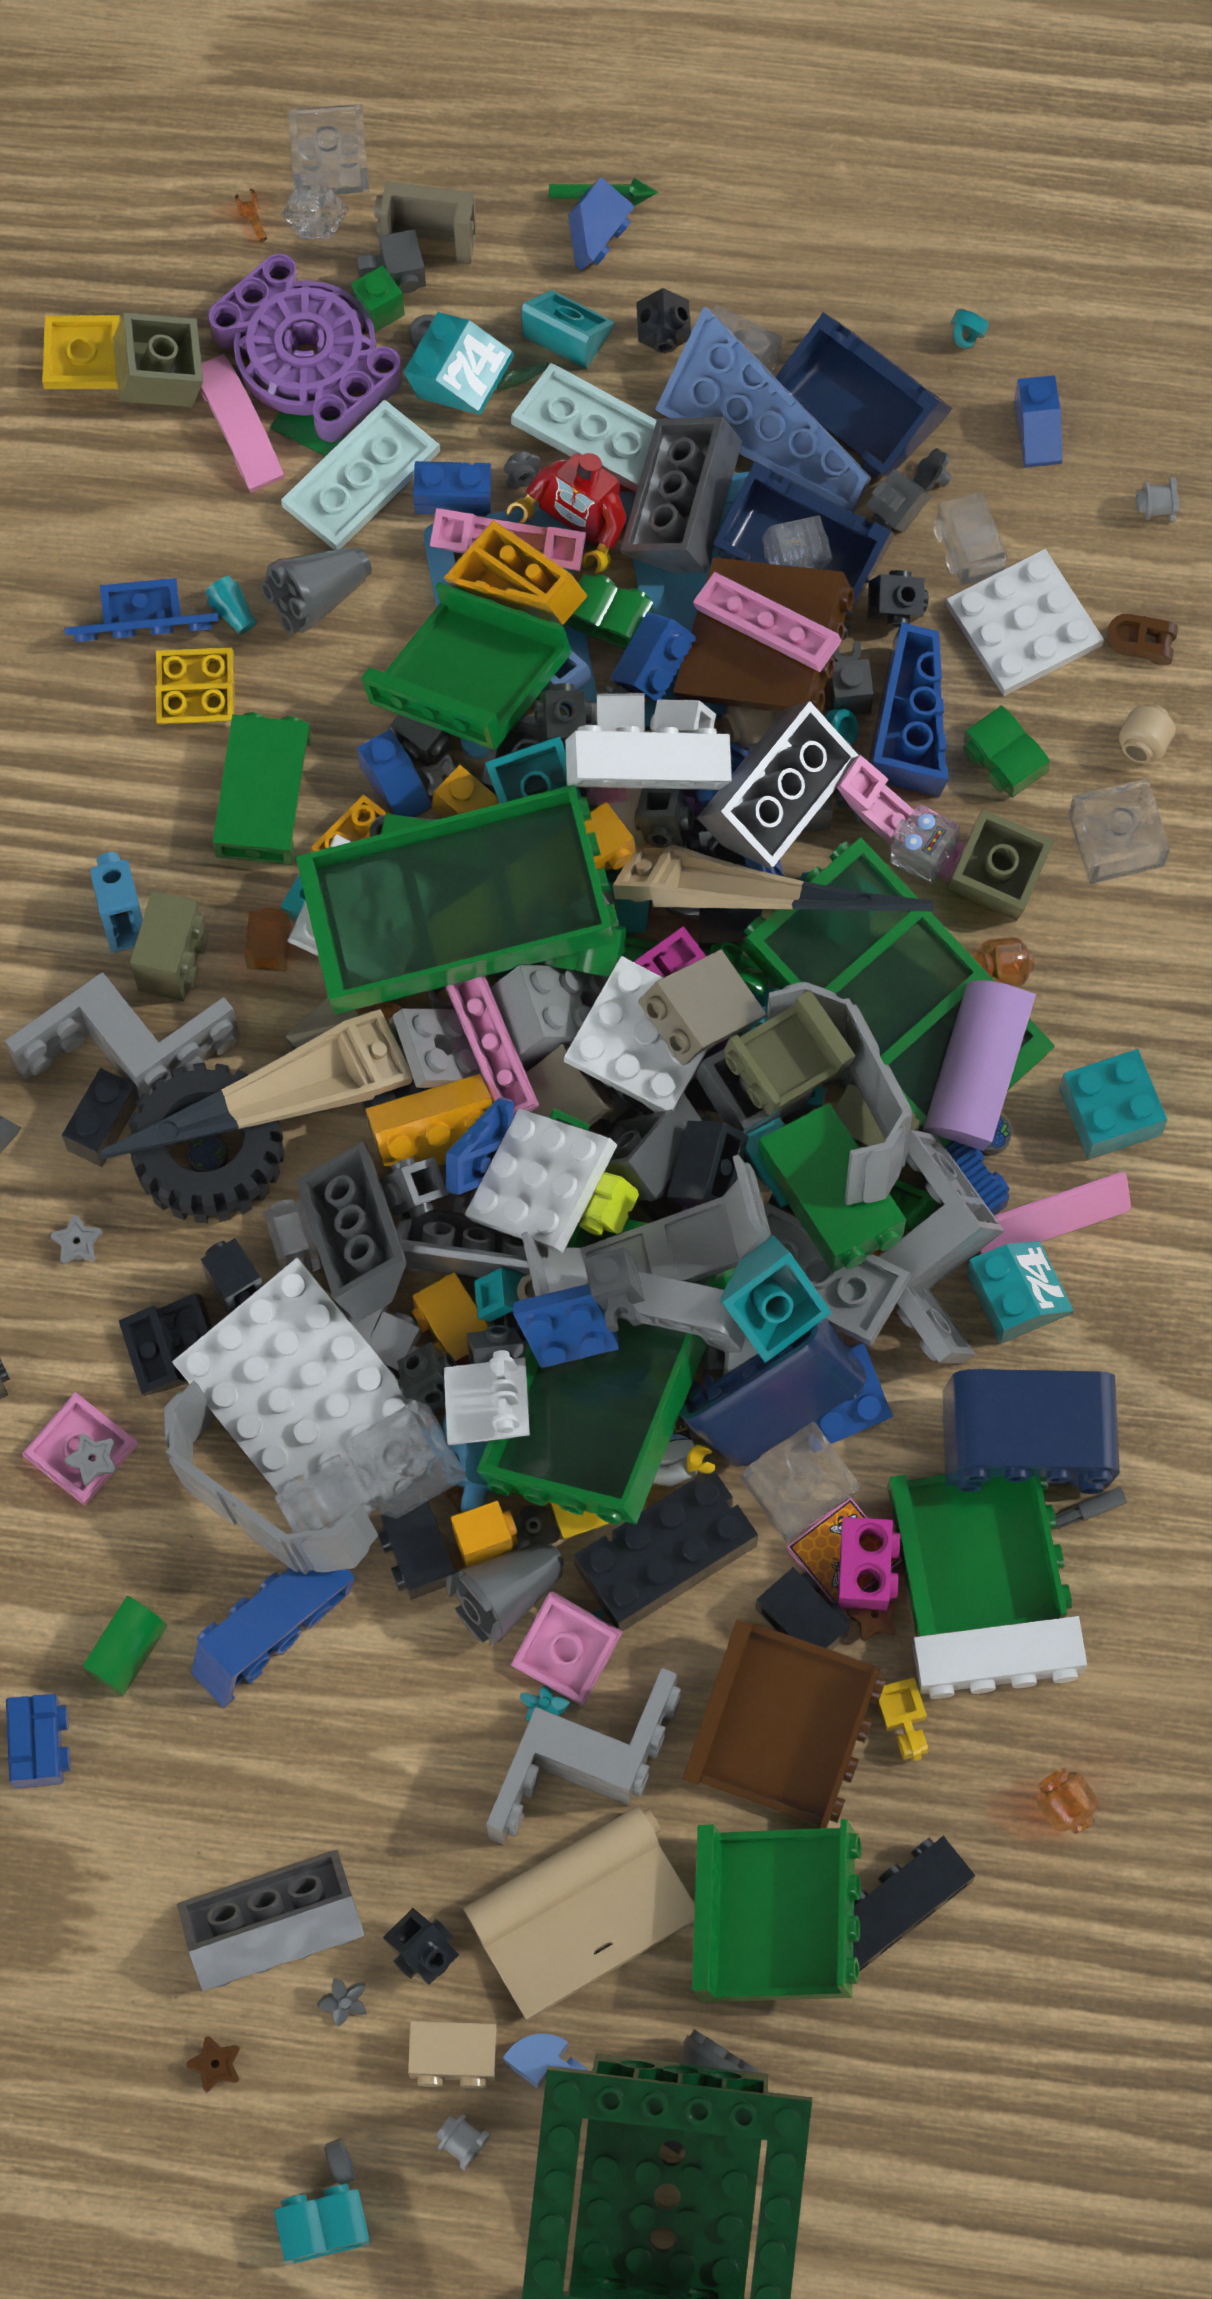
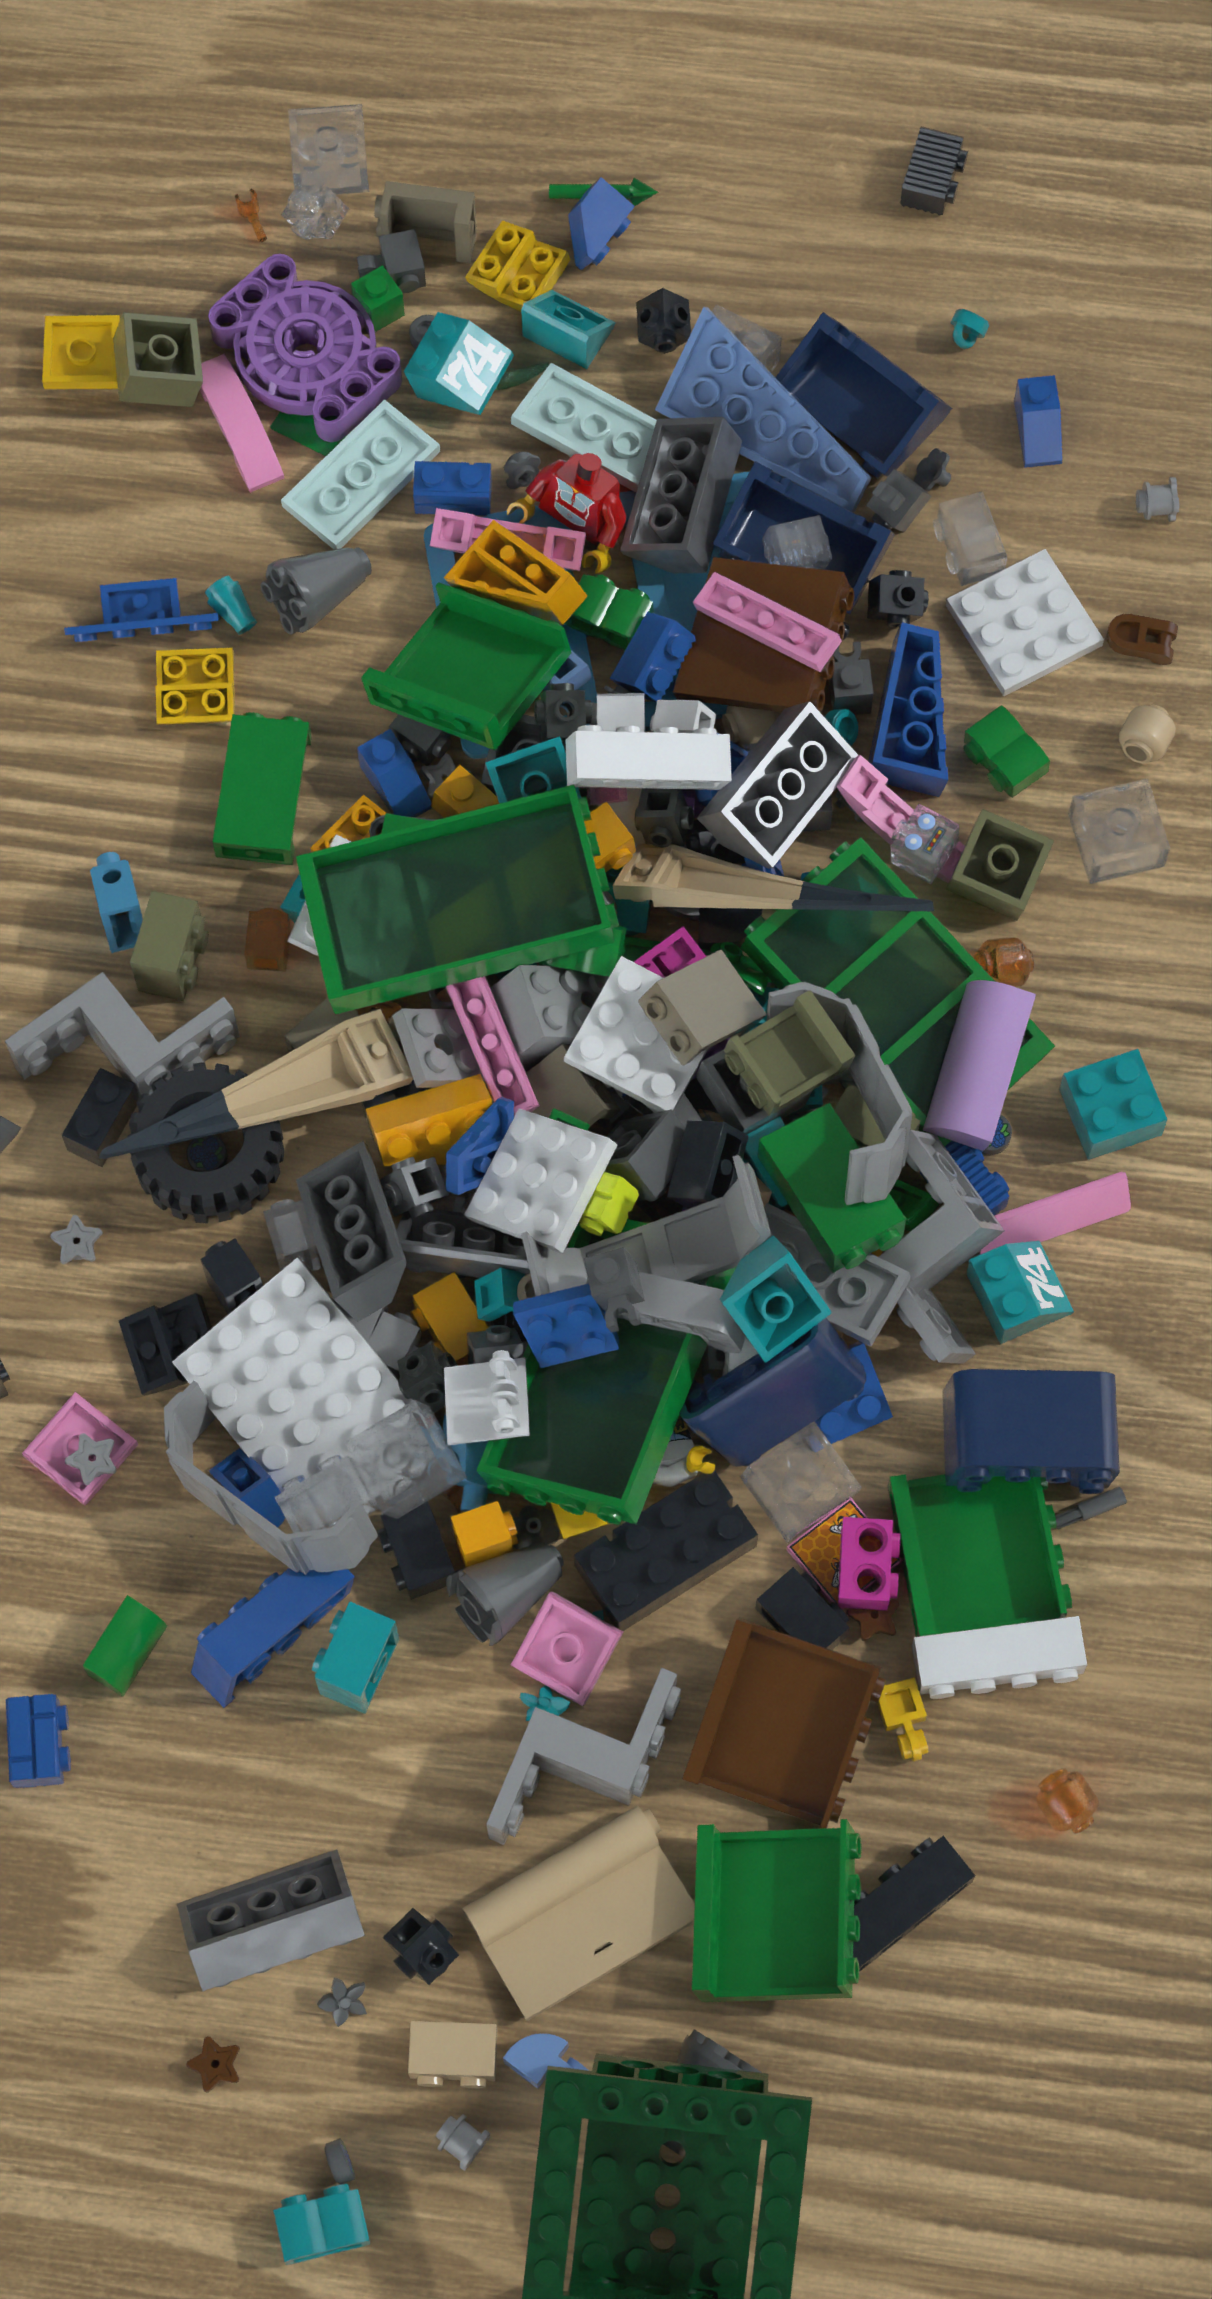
none -> blue slope [209,1447,294,1528]
none -> teal brick [312,1601,400,1714]
none -> yellow slope [465,220,571,312]
none -> black brick [900,126,968,216]

